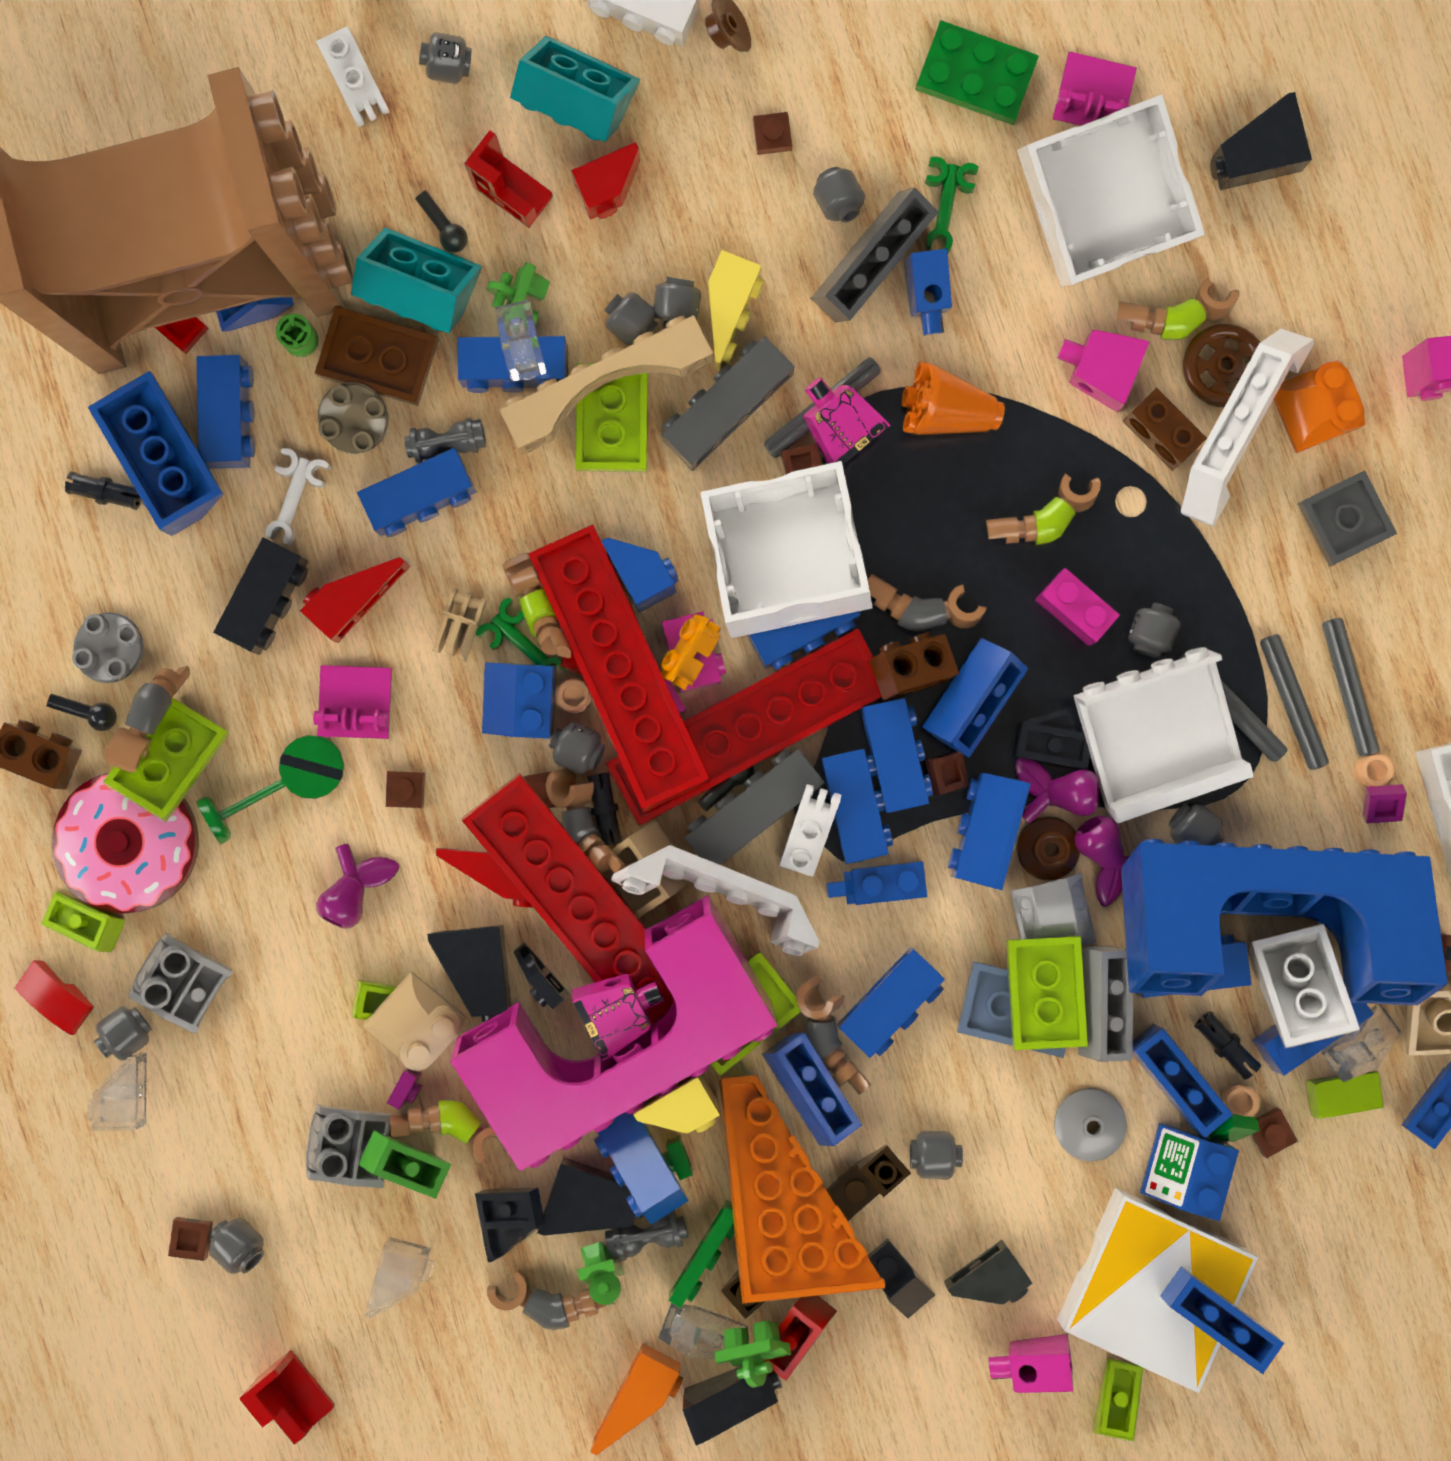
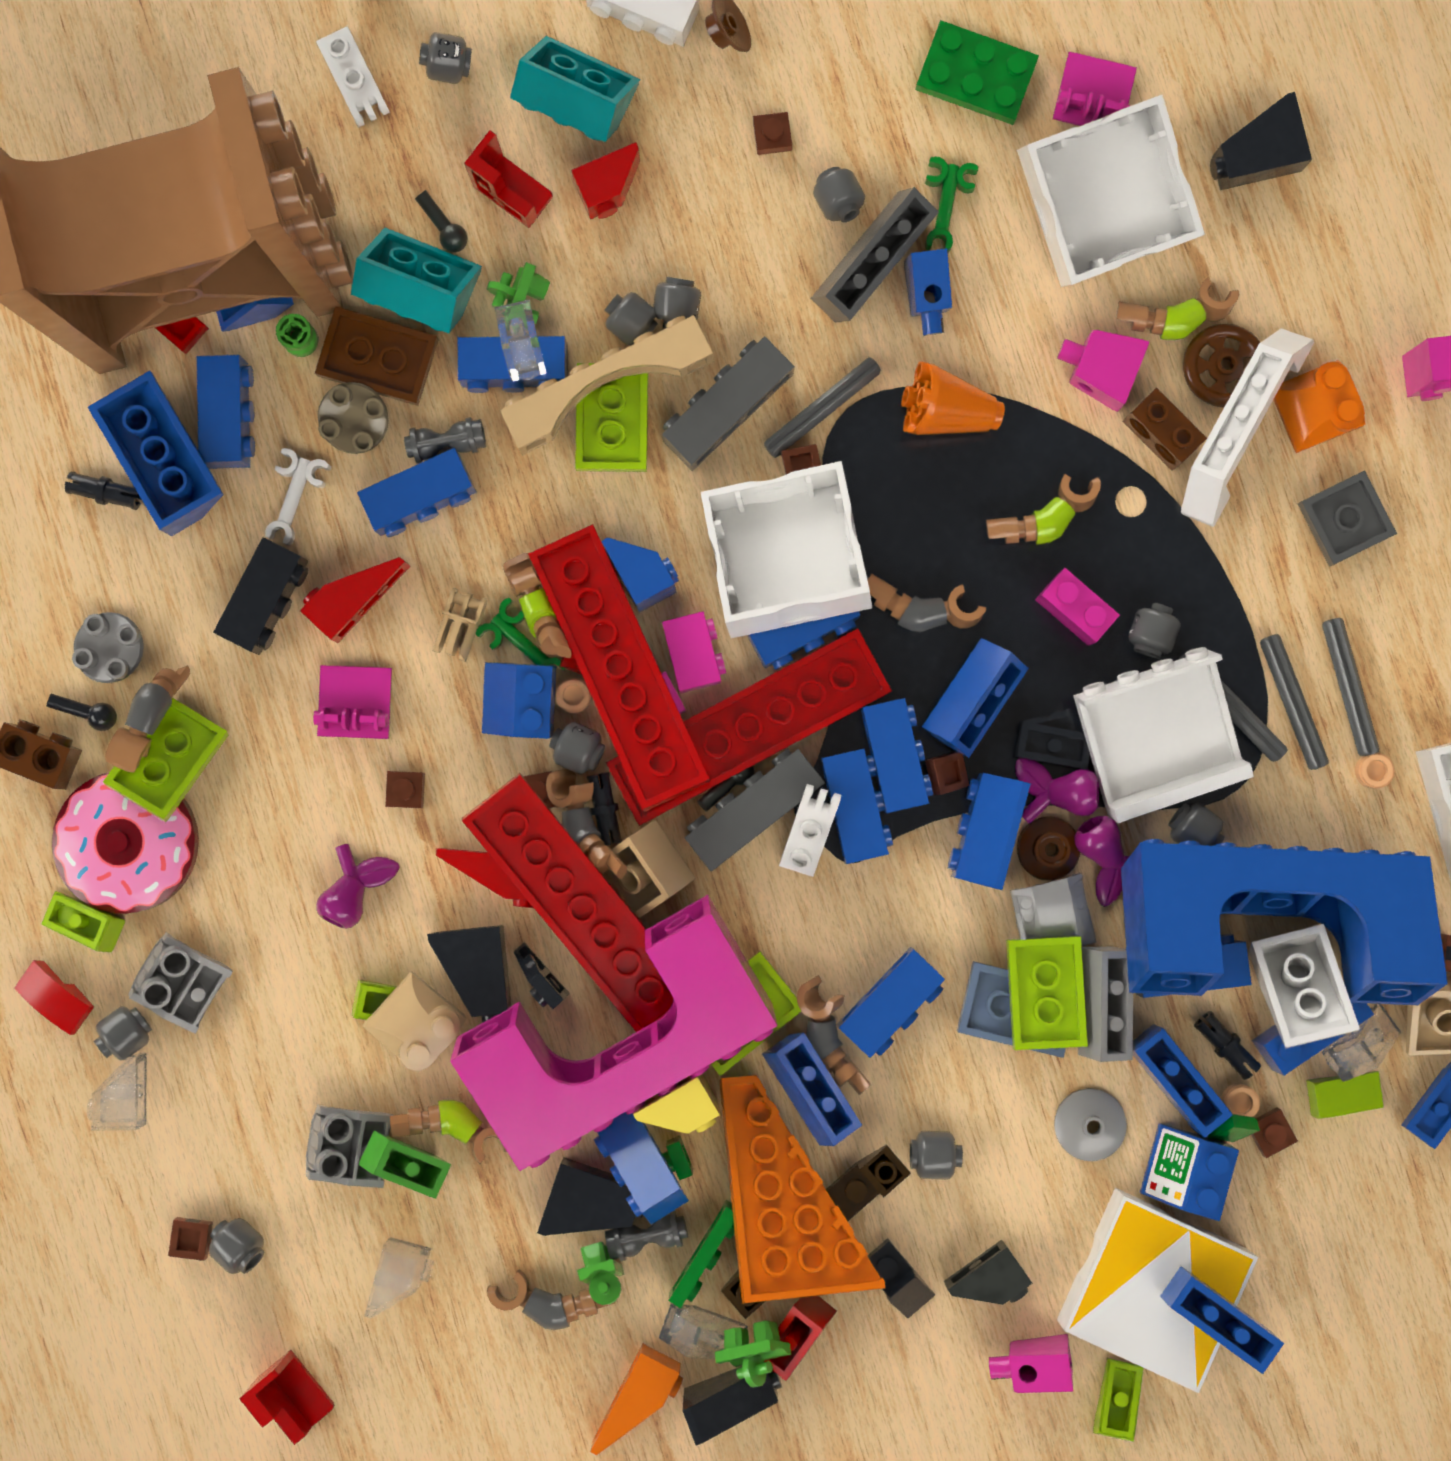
green piece [196,735,344,845] -> none
magenta plate [387,1068,423,1110] -> none
black wing [475,1187,545,1262] -> none
dark pink torso [572,974,664,1061] -> none
white slope [611,845,820,956] -> none
light orange hinge [661,614,721,691] -> none
light yellow slope [708,250,765,371] -> none
dark pink torso [803,377,890,465] -> none
blue hinge [826,861,927,905] -> none
reddish brown brick [869,632,959,701] -> none
magenta plate [1363,784,1407,823] -> none

